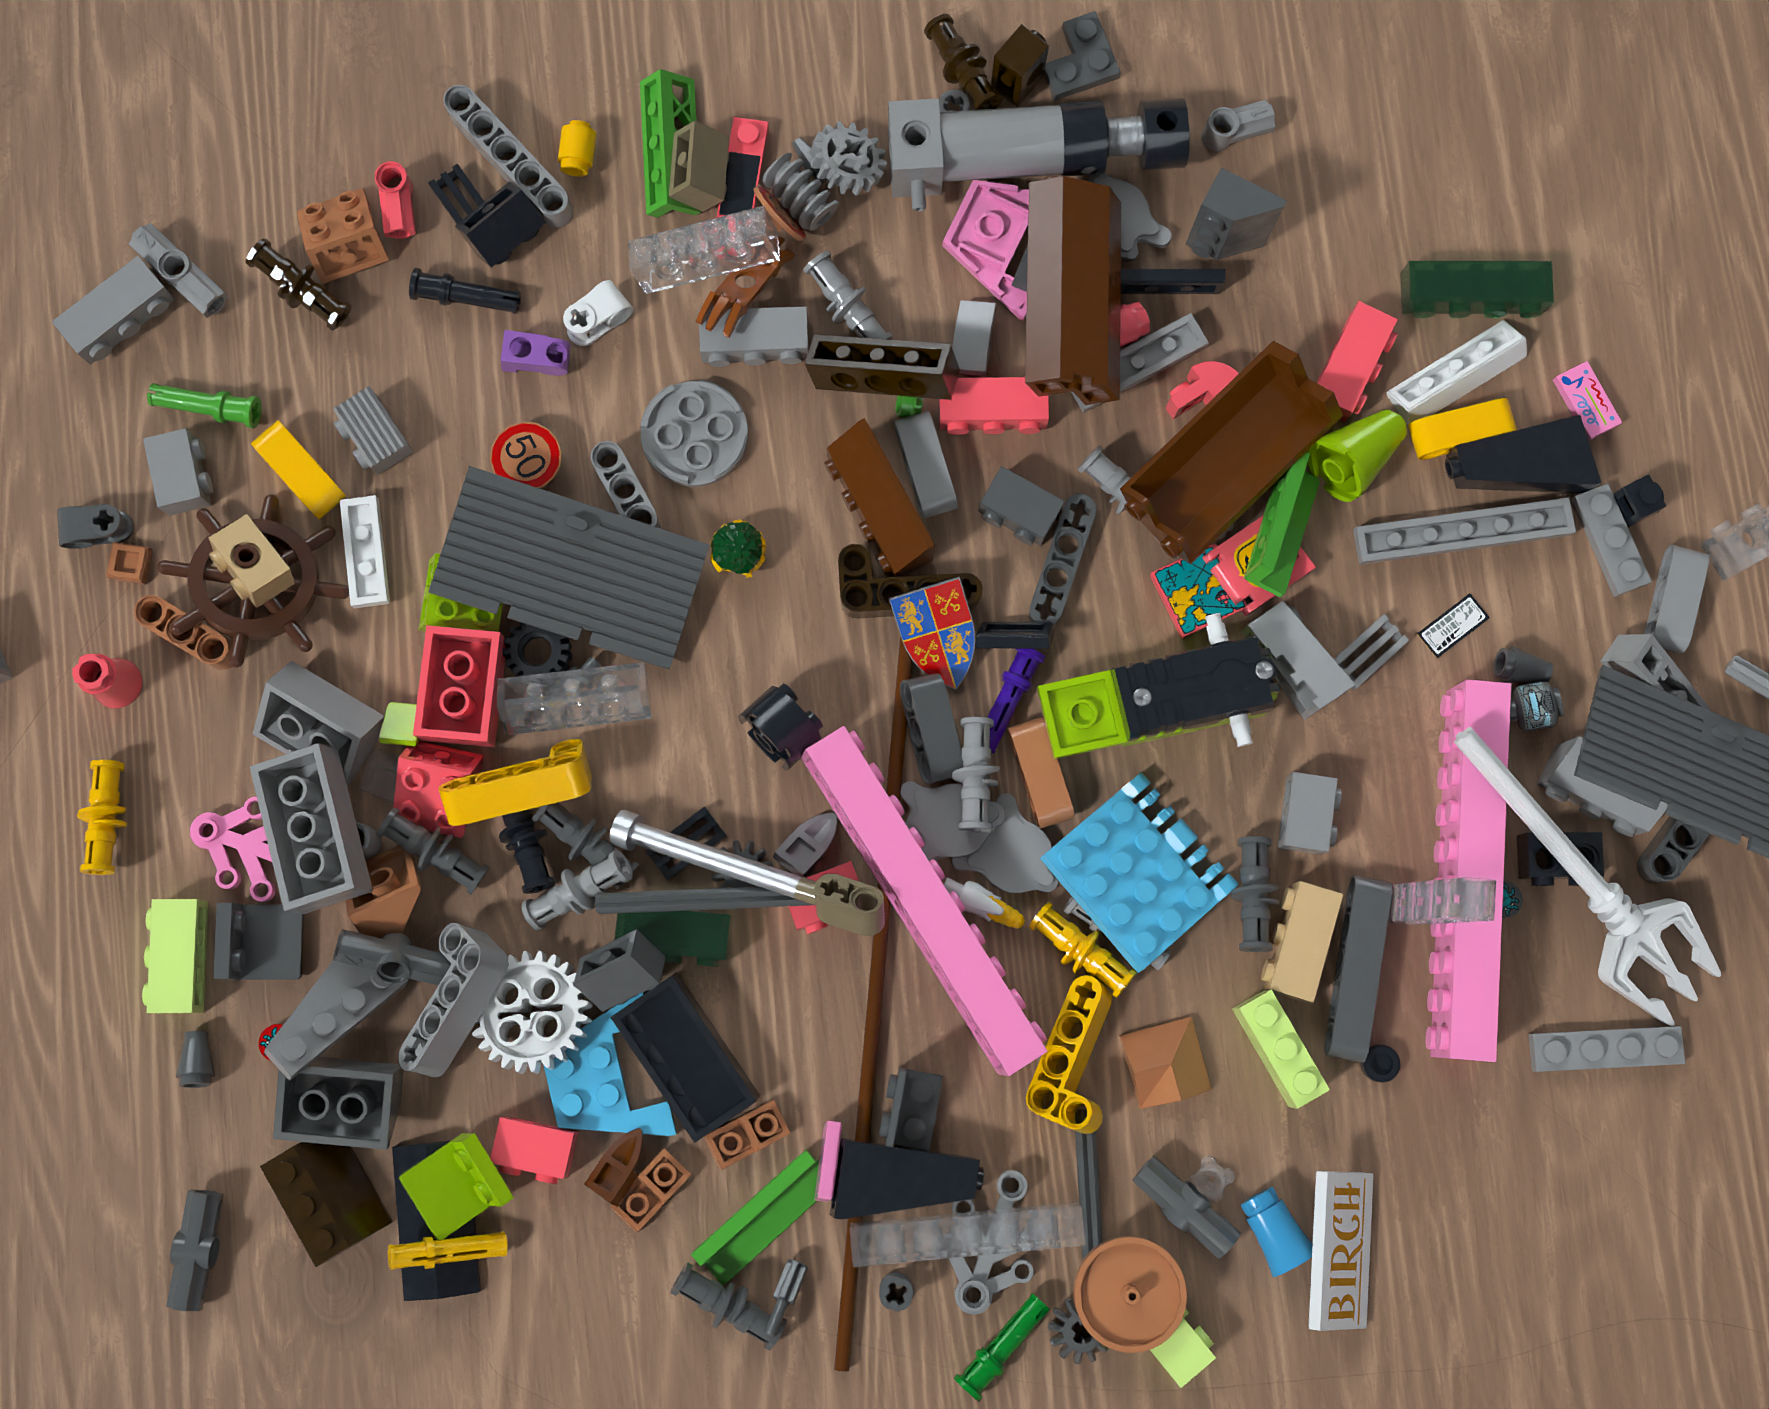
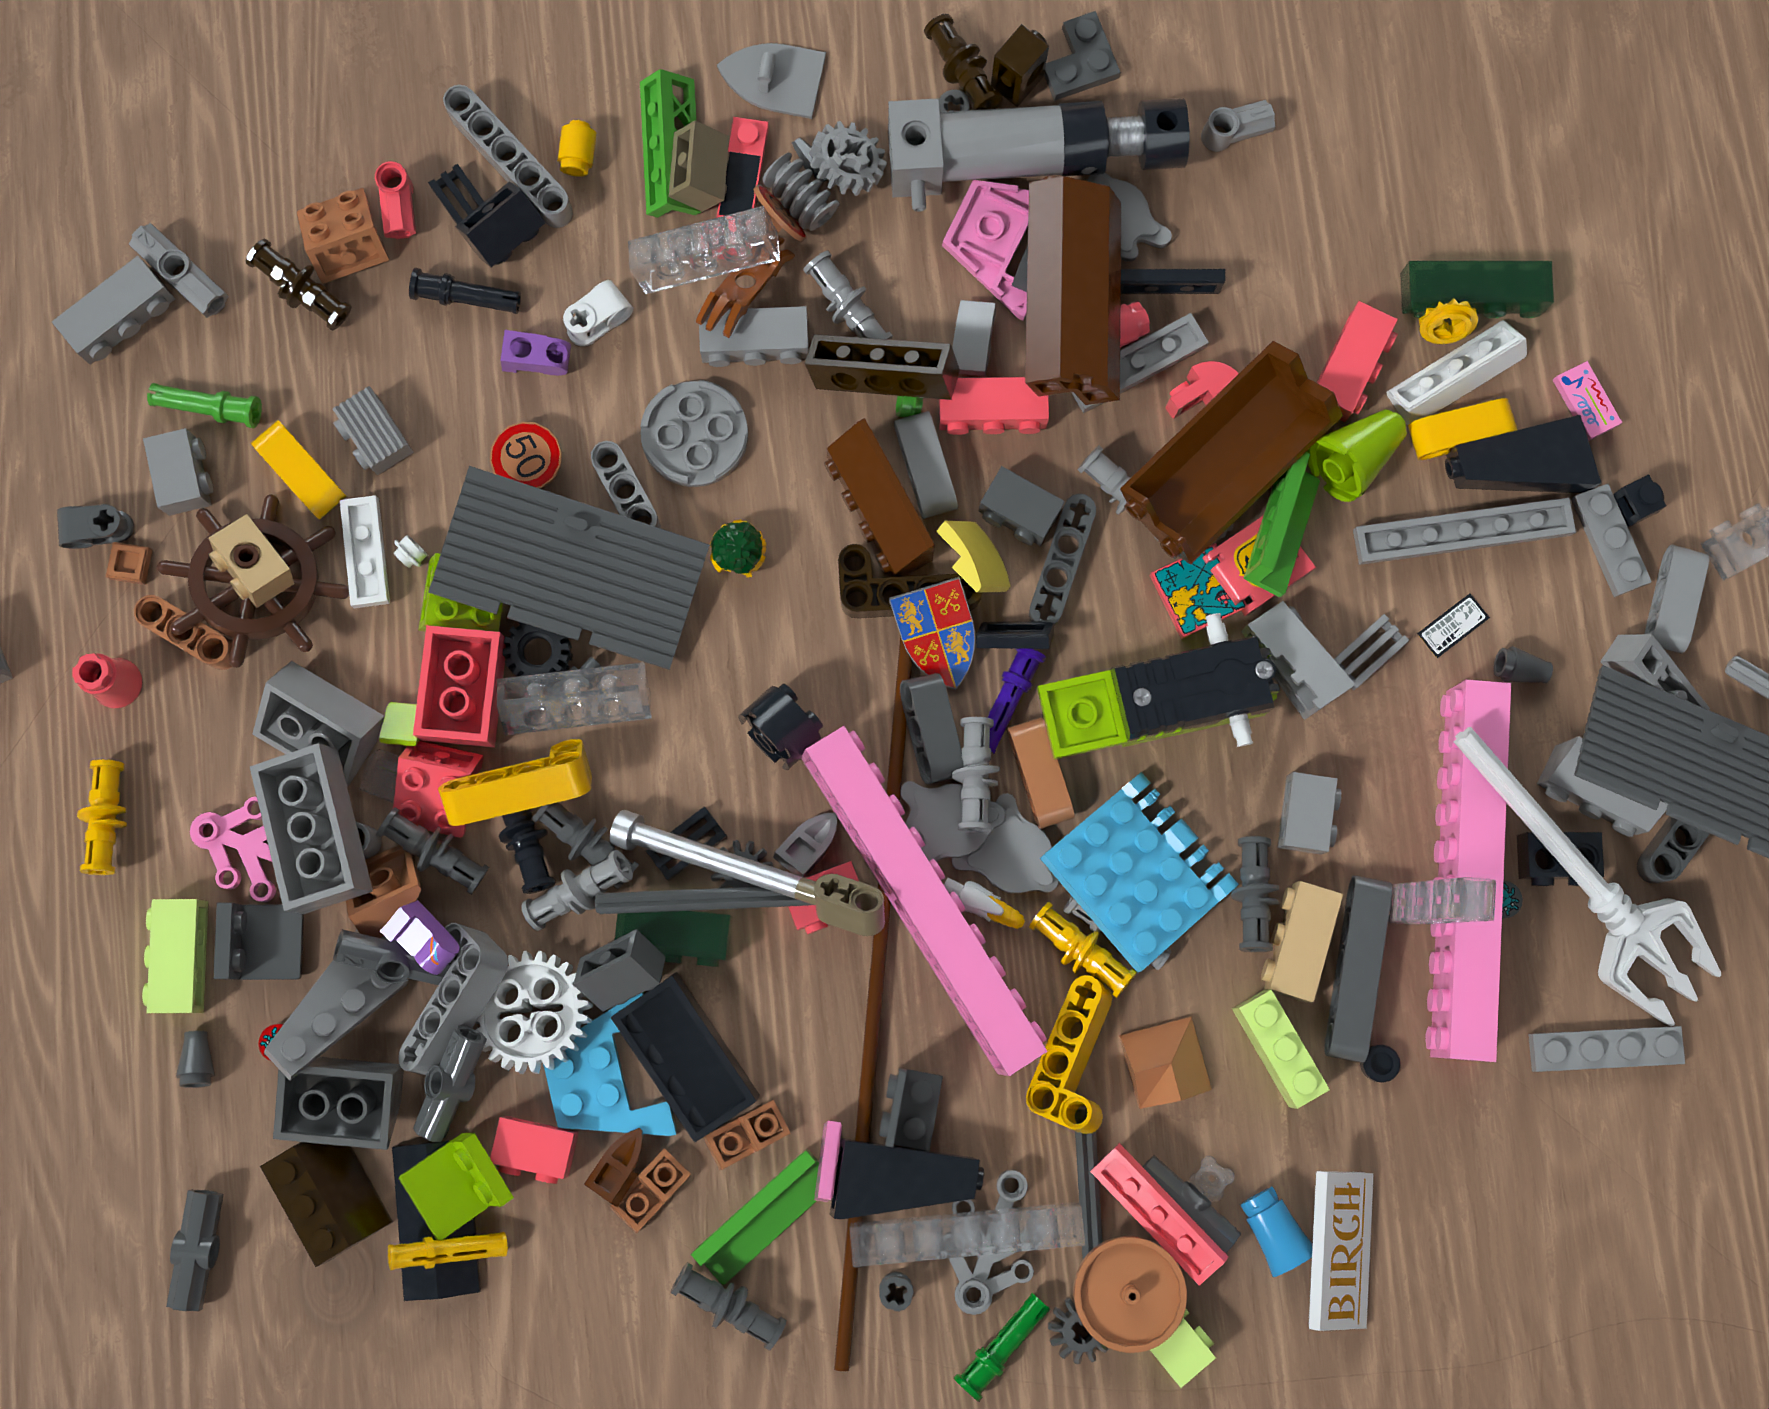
dark grey axle [764,1259,808,1338] -> none
dark grey slope [1185,167,1287,260] -> none
head [1510,681,1564,732] -> none
none -> medium lavender leg [380,900,460,975]
none -> white plate [394,535,428,568]
none -> dark grey piece [413,1026,487,1142]
none -> light grey shield [717,43,826,119]
none -> light yellow slope [936,521,1011,593]
none -> coral plate [1090,1143,1228,1286]
none -> yellow gear [1419,298,1478,344]

